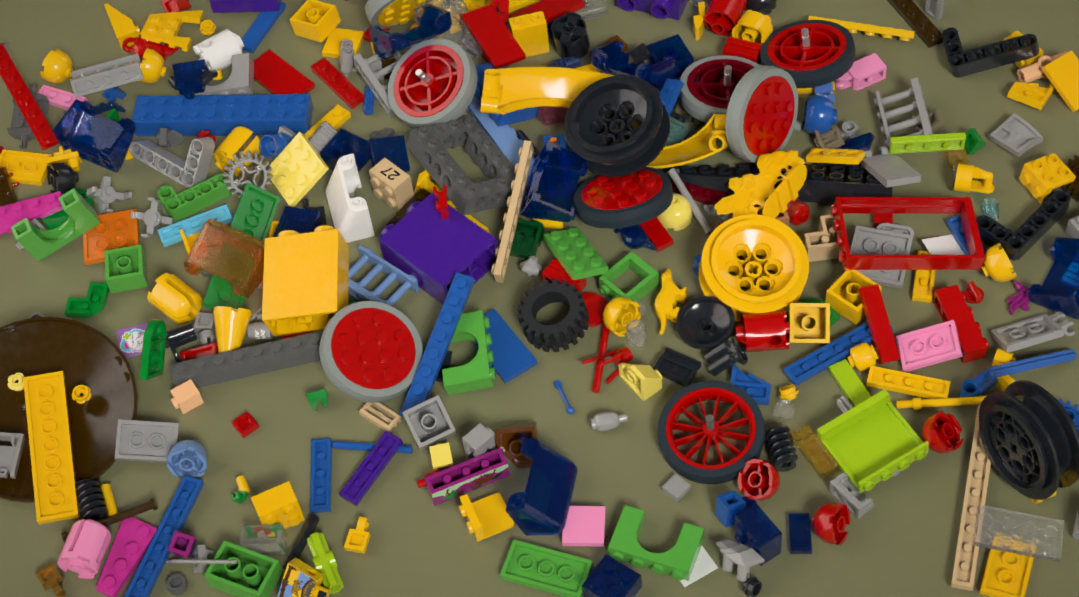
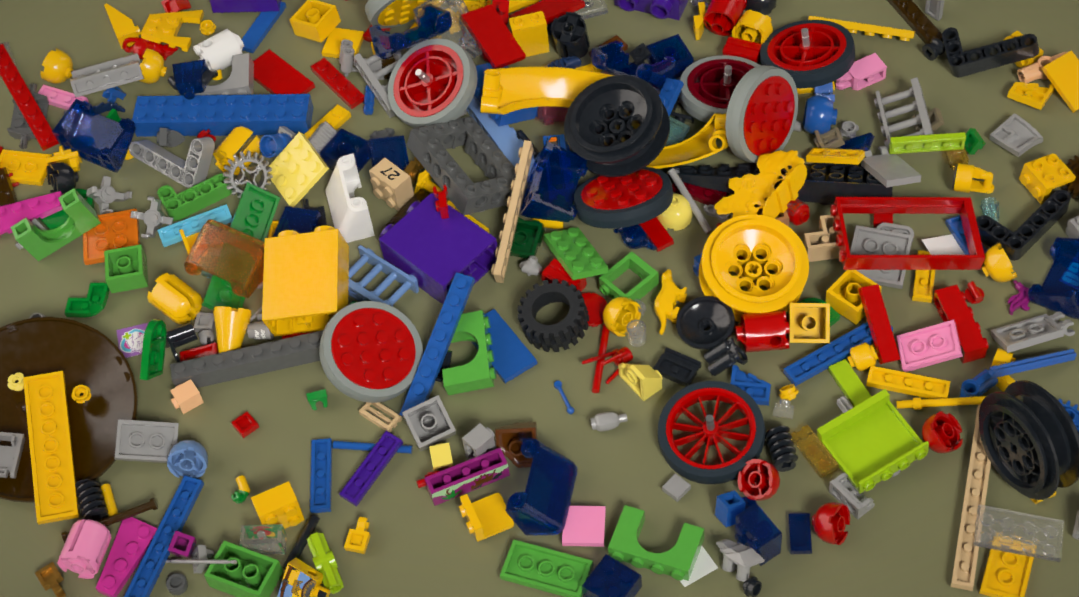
none -> pearl gold plate [404,157,424,184]
none -> black wheel [922,38,945,61]

